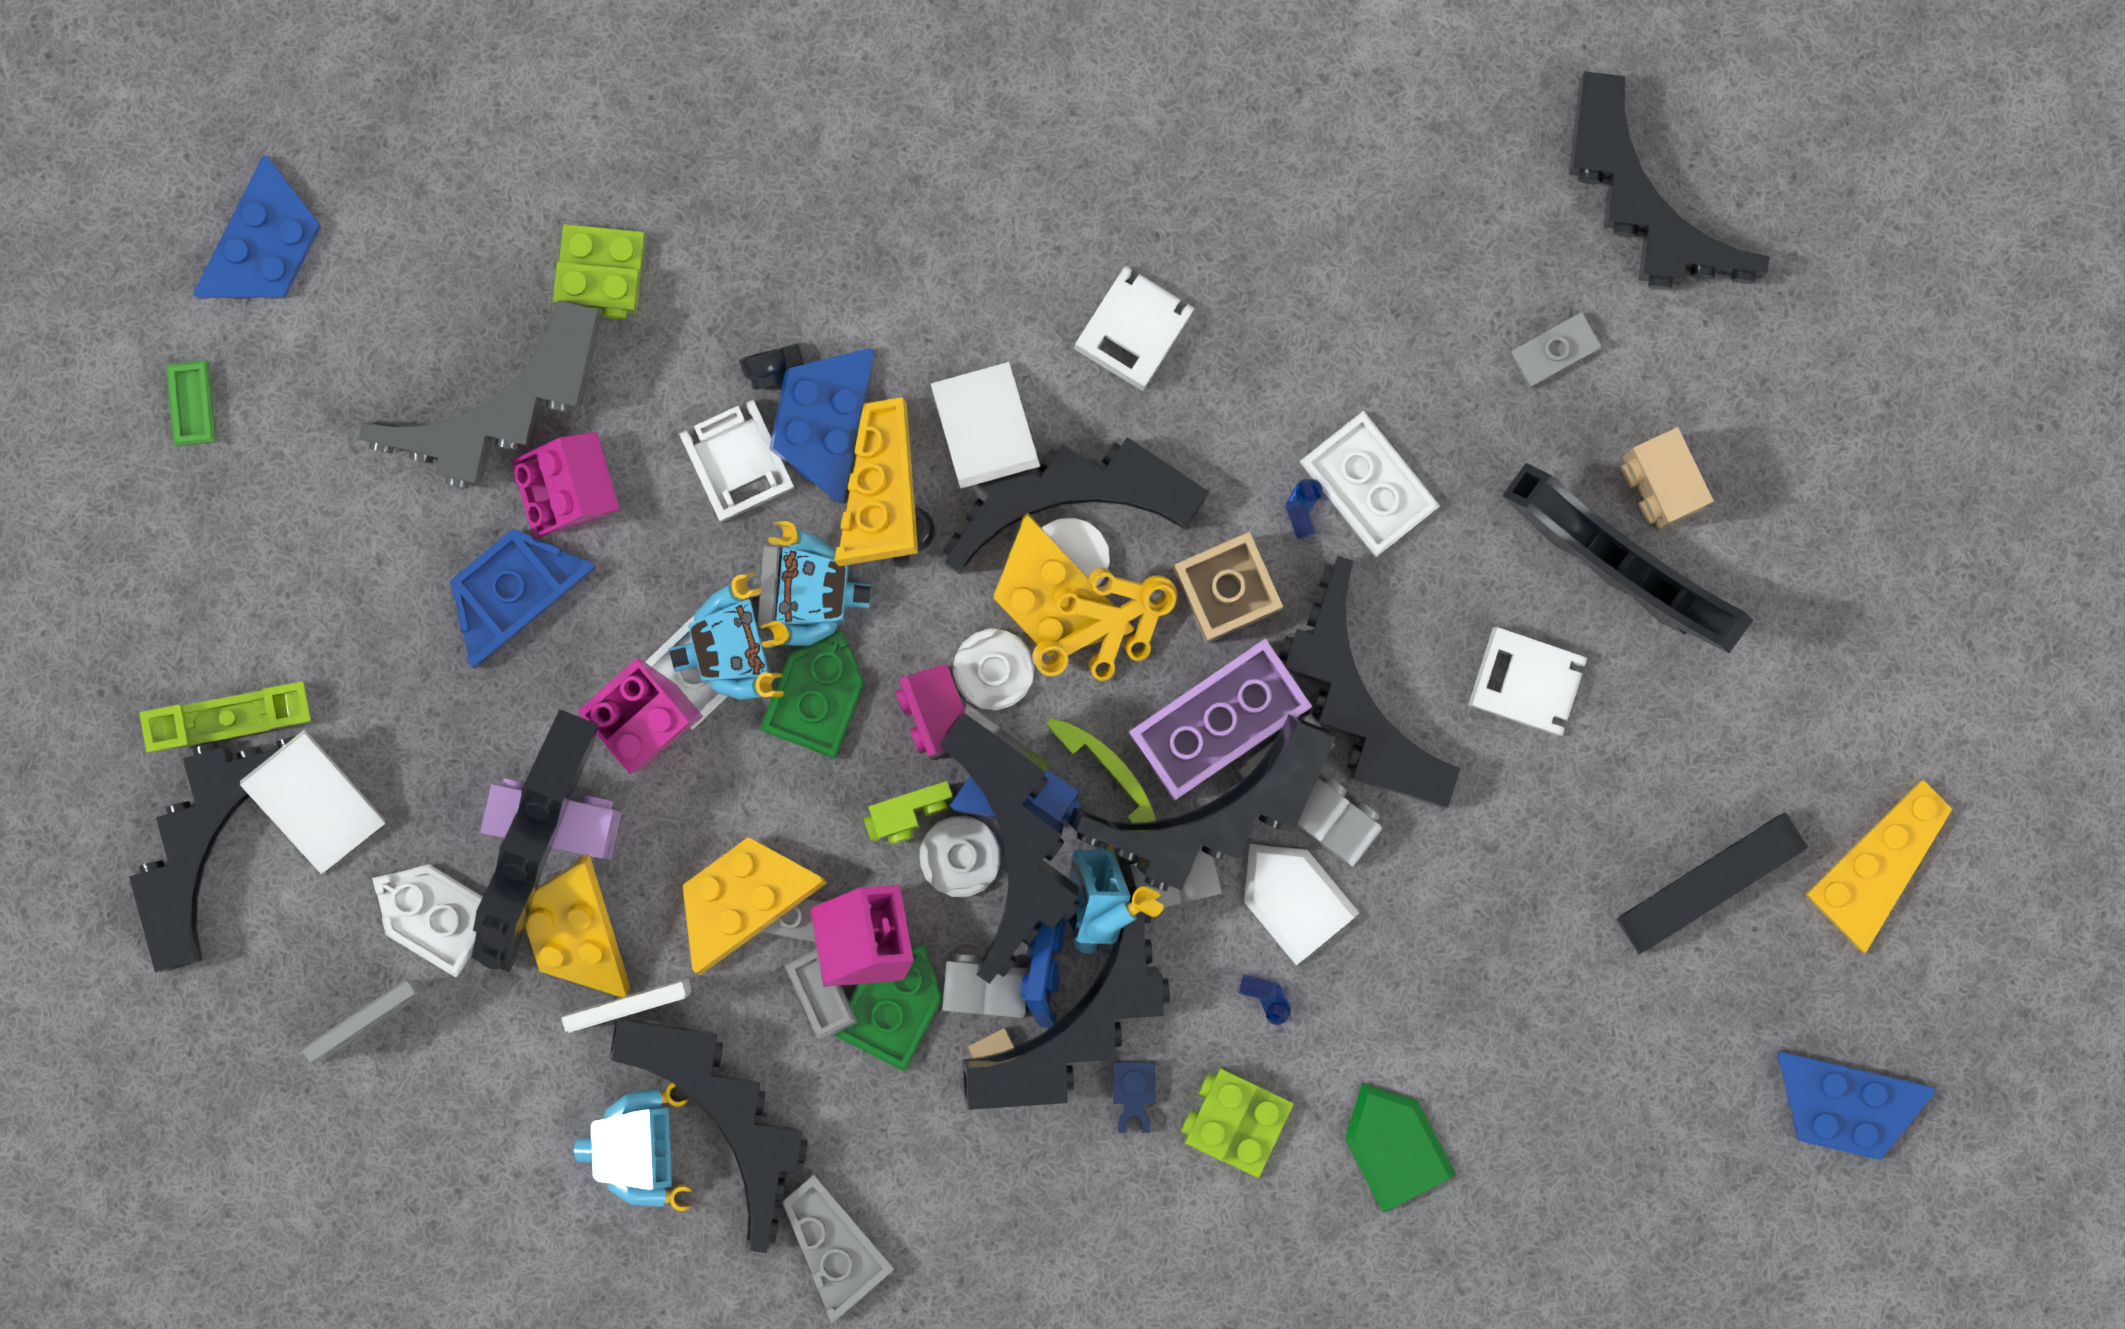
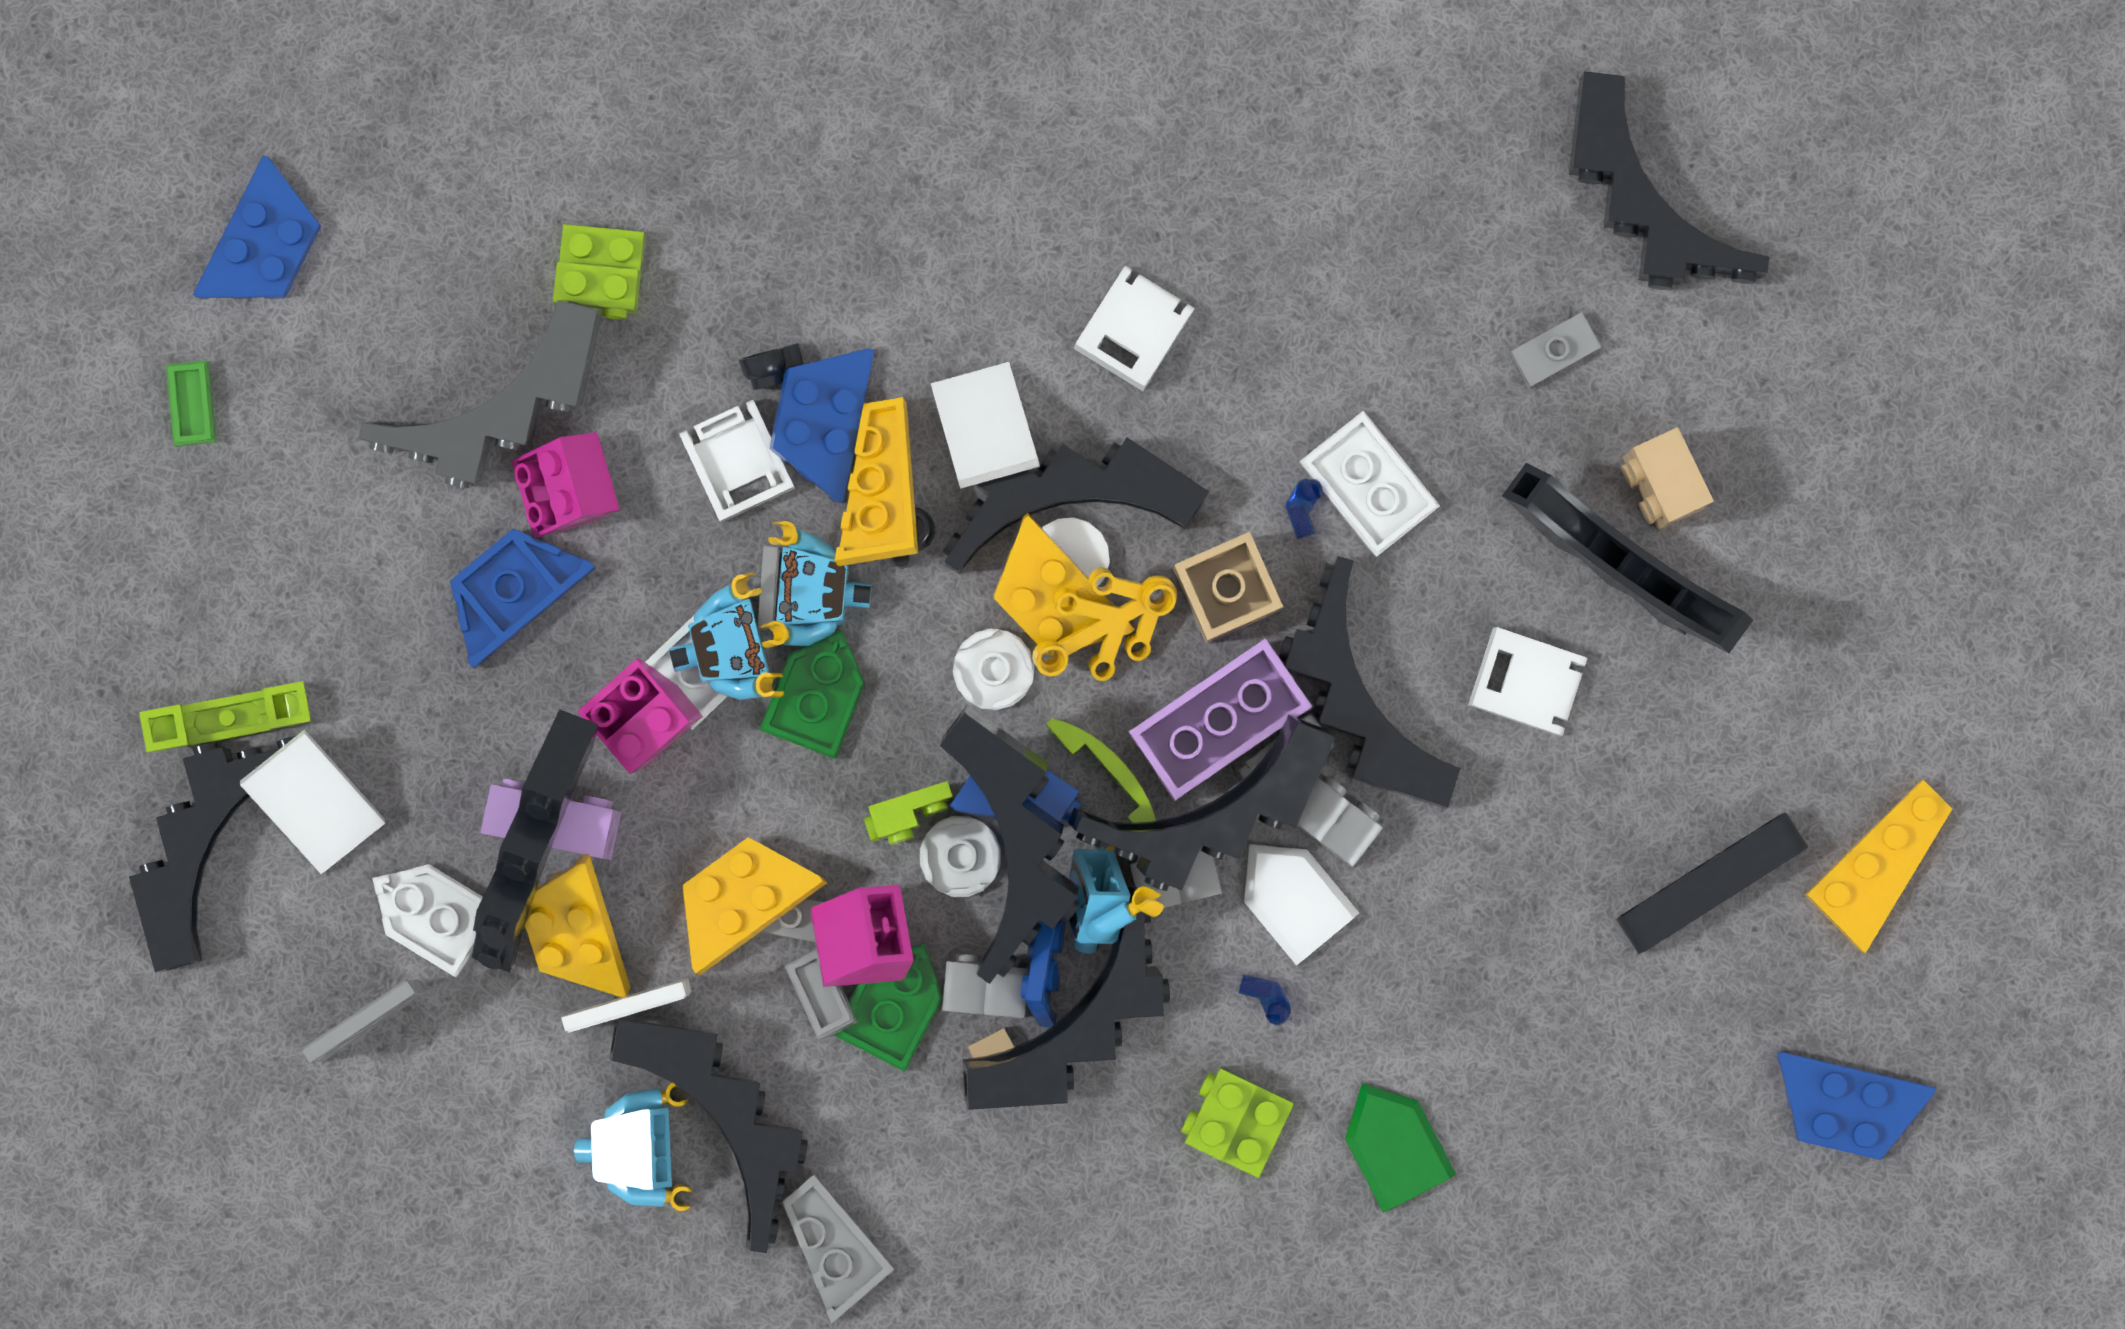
dark pink slope [895,664,964,760] -> none
dark blue plate [1113,1062,1155,1133] -> none

